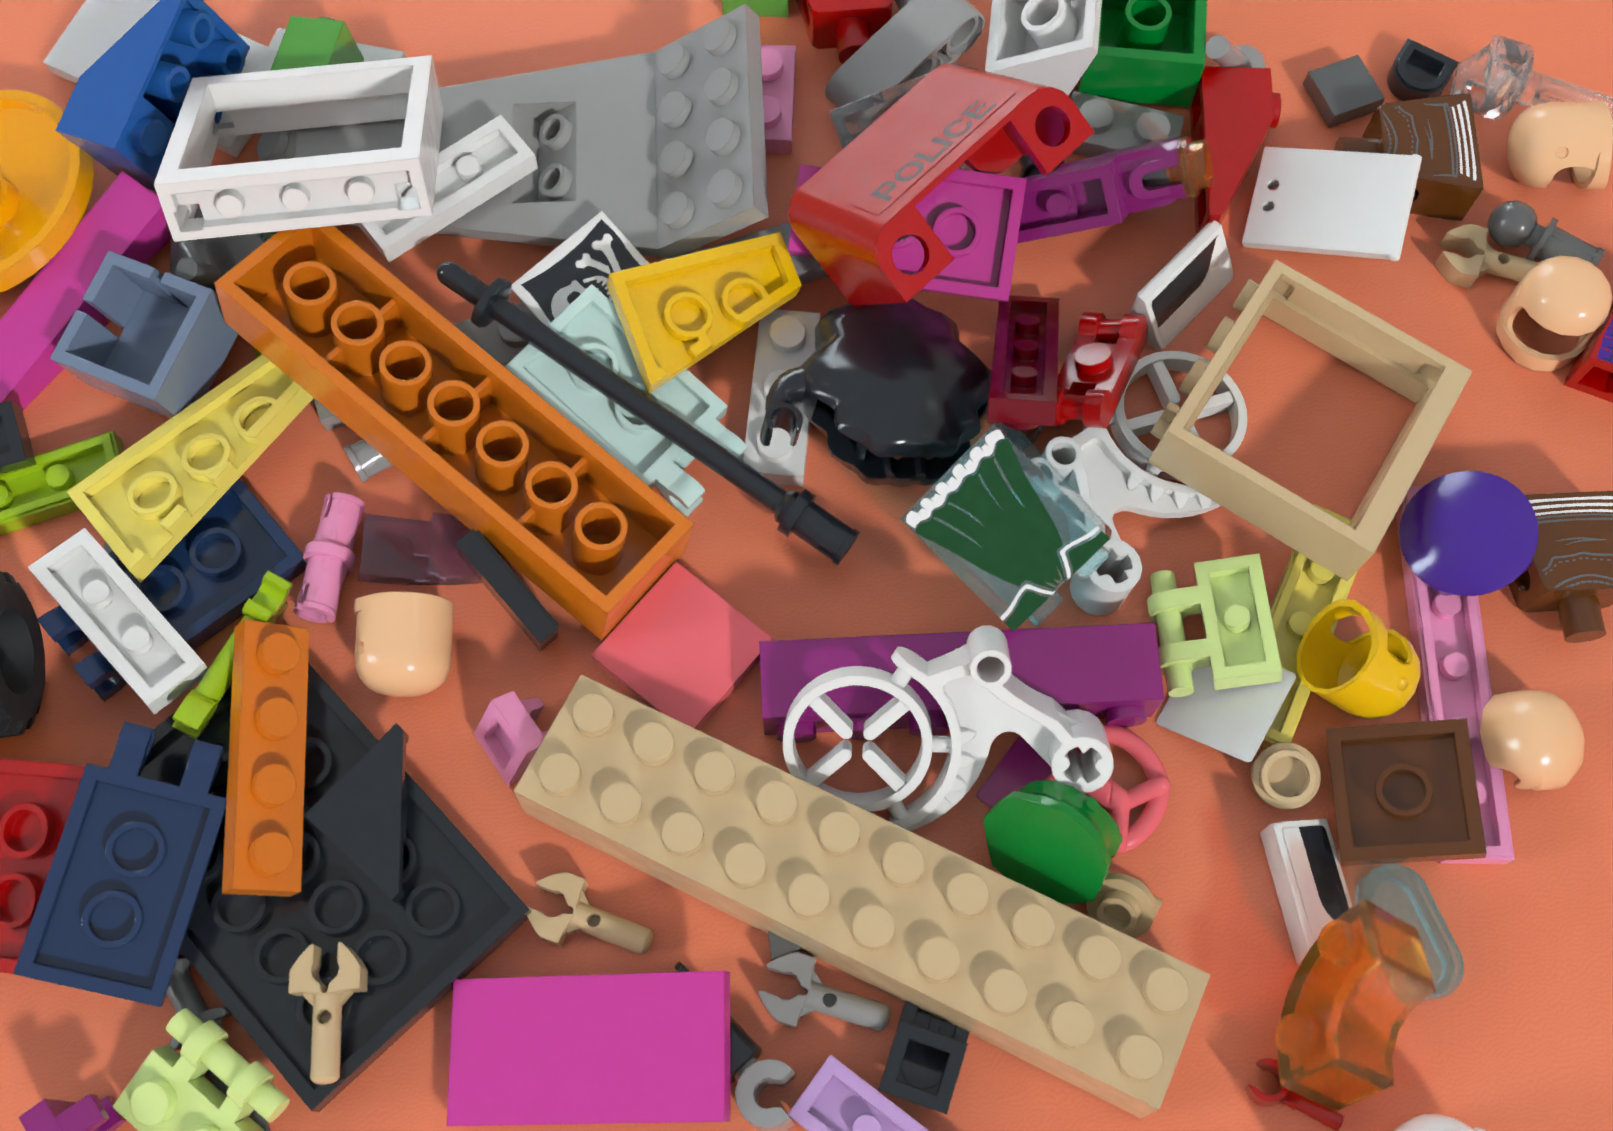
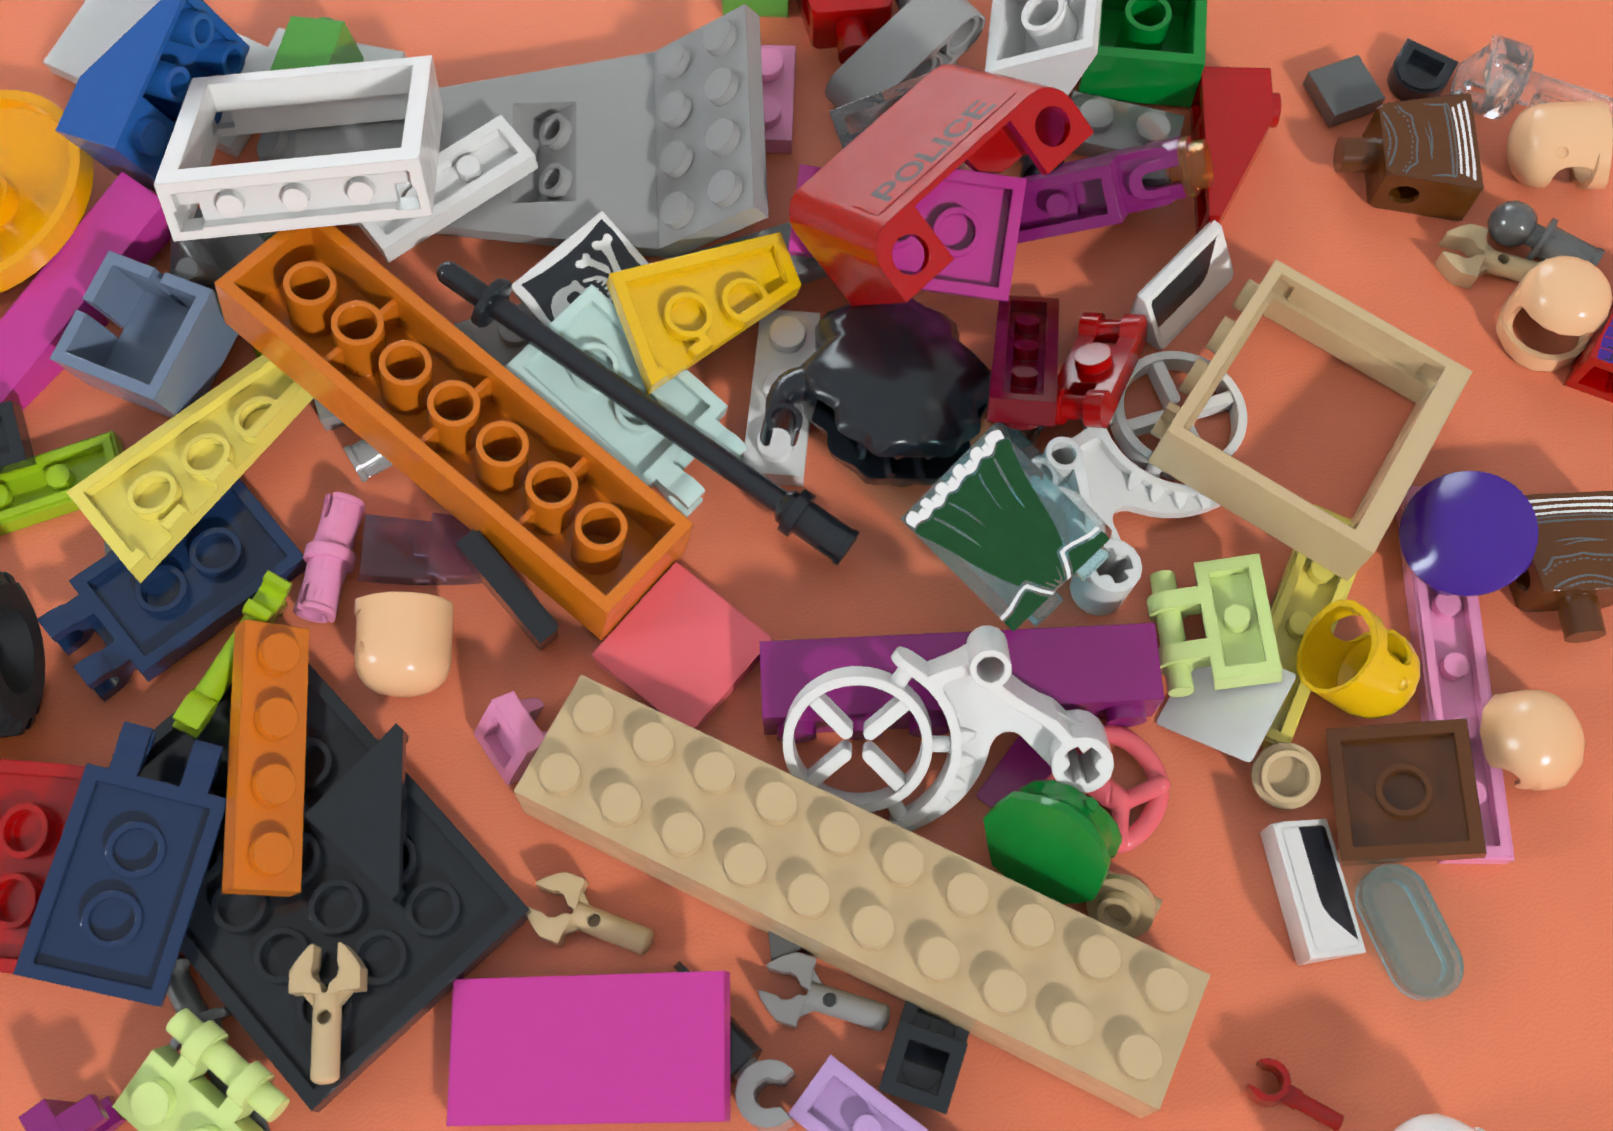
white plate [28,528,208,715] -> none
light grey bar [1205,35,1266,68] -> none
white container [1242,147,1422,261] -> none
clear orange brick [1275,899,1436,1112] -> none

